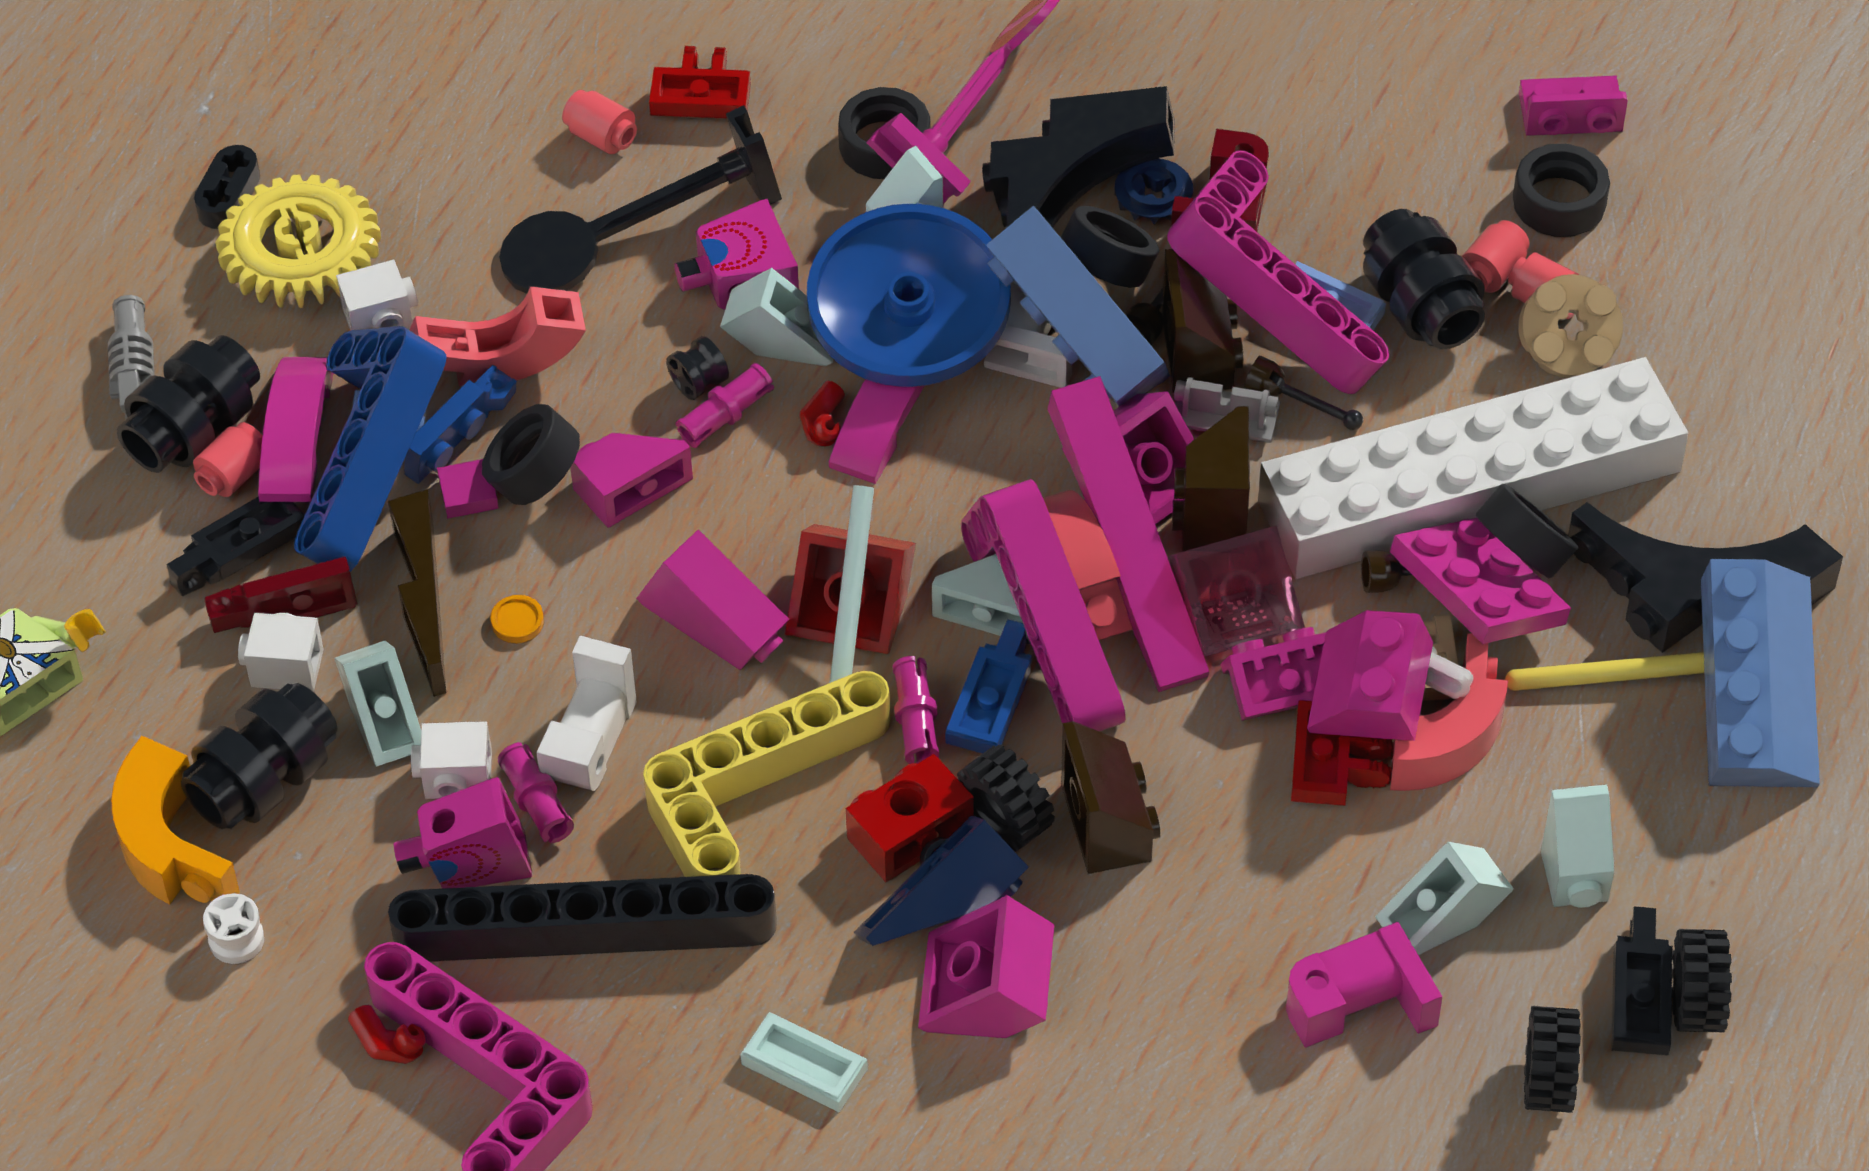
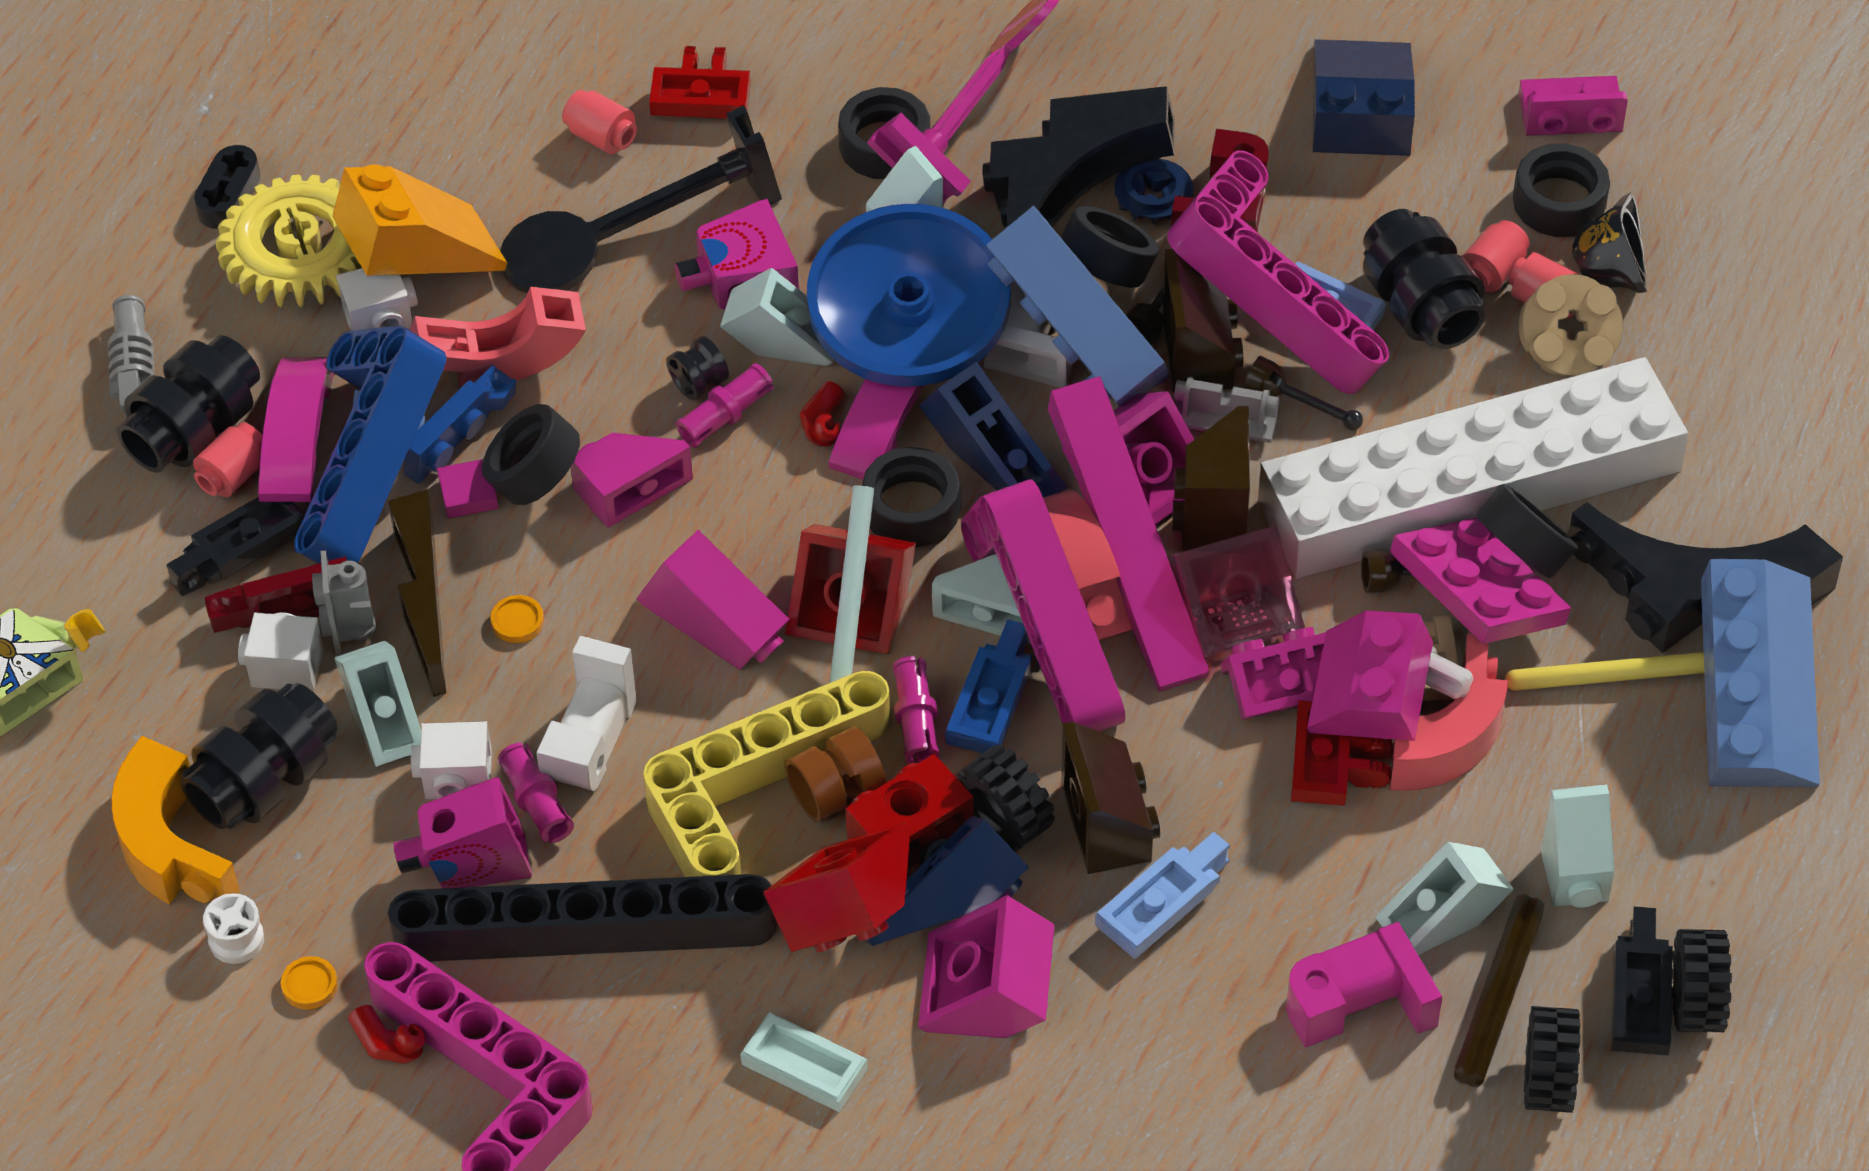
none -> light orange piece [280,956,338,1010]
none -> light grey hinge [312,550,376,657]
none -> light orange slope [332,164,507,276]
none -> red slope [763,823,910,952]
none -> dark orange wheel [784,726,886,823]
none -> black tyre [862,447,961,547]
none -> dark blue slope [919,362,1067,498]
none -> light blue hinge [1095,832,1230,959]
none -> dark blue slope [1313,39,1415,156]
none -> dark brown axle [1454,894,1544,1087]
none -> black hat [1572,192,1647,293]

